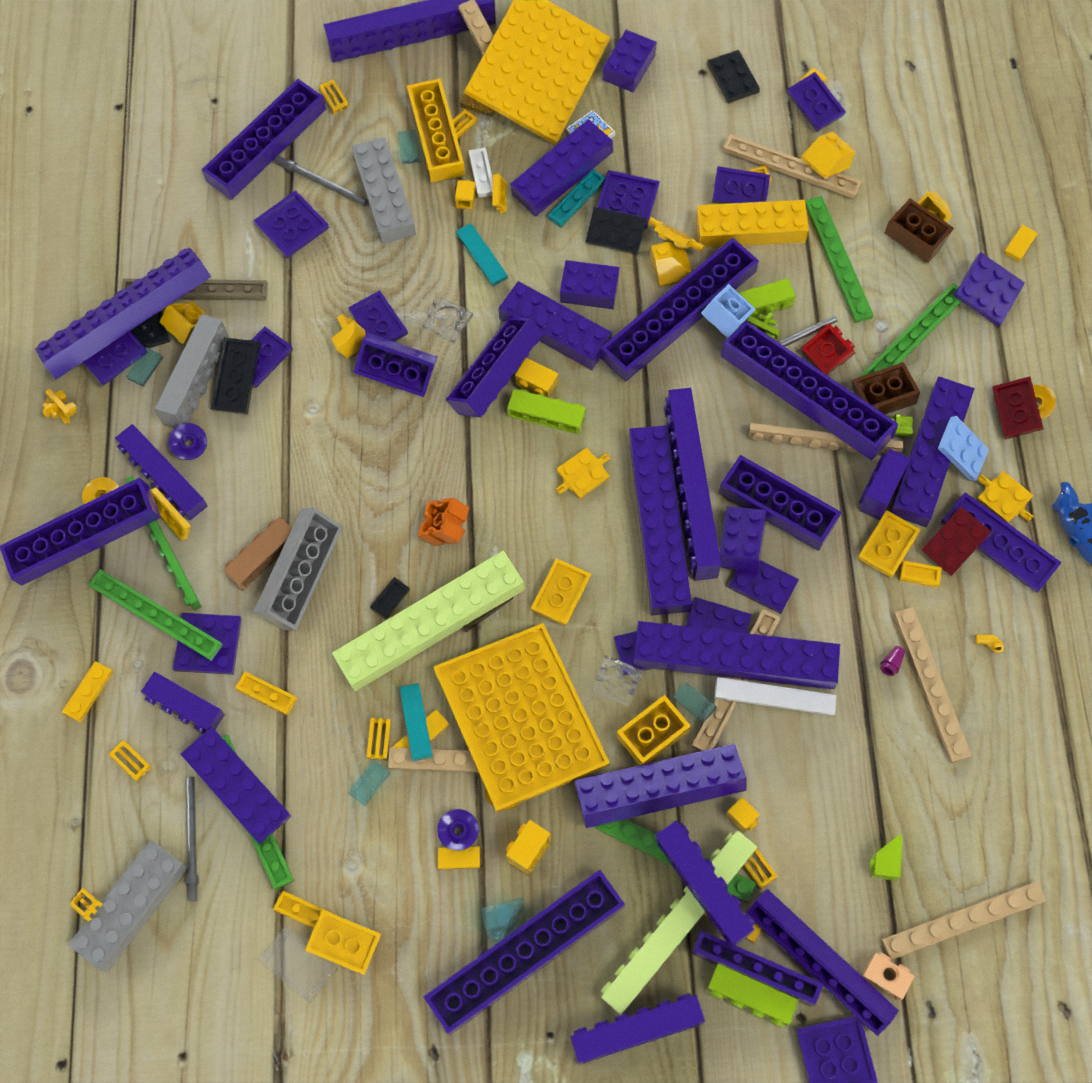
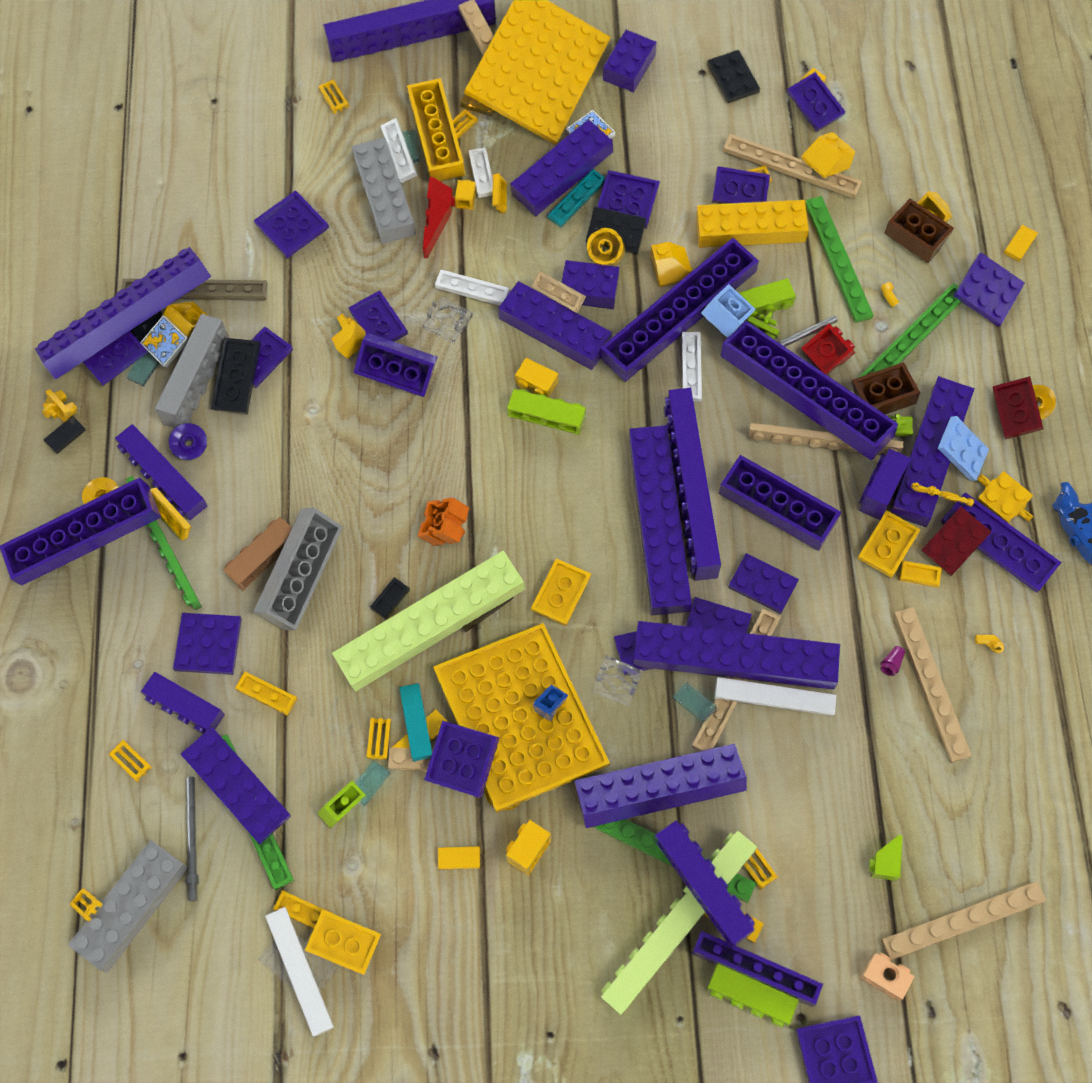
yellow plate [62,661,113,723] -> none
bright green plate [89,569,223,661] -> none
dark purple brick [201,79,326,200] -> none
flat silver bar [275,156,368,206] -> none
dark purple brick [424,869,625,1036] -> none
dark purple dish [437,809,479,851] -> none
dark purple brick [446,317,543,417] -> none
teal tile [456,223,508,287] -> none
clear light blue slope [480,898,524,942] -> none
yellow plate [555,447,611,500] -> none
dark purple brick [570,993,705,1065] -> none
yellow brick [616,695,691,765] -> none
yellow plate [648,217,705,252] -> none
dark purple brick [719,506,766,572] -> none
yellow brick [726,797,760,833] -> none
dark purple brick [745,889,899,1036] -> none
none -> black tile [44,416,86,454]
none -> tile [140,315,189,368]
none -> white tile [265,907,334,1037]
none -> lime slope [317,780,366,829]
none -> white plate [381,118,418,183]
none -> red wedge [423,177,456,258]
none -> dark purple plate [424,721,500,798]
none -> white plate [435,270,510,306]
none -> tan tile [532,271,586,313]
none -> blue slope [533,684,568,722]
none -> yellow brick [587,228,625,266]
none -> white plate [682,332,702,402]
none -> yellow arm [881,282,899,307]
none -> yellow piece [911,482,974,506]

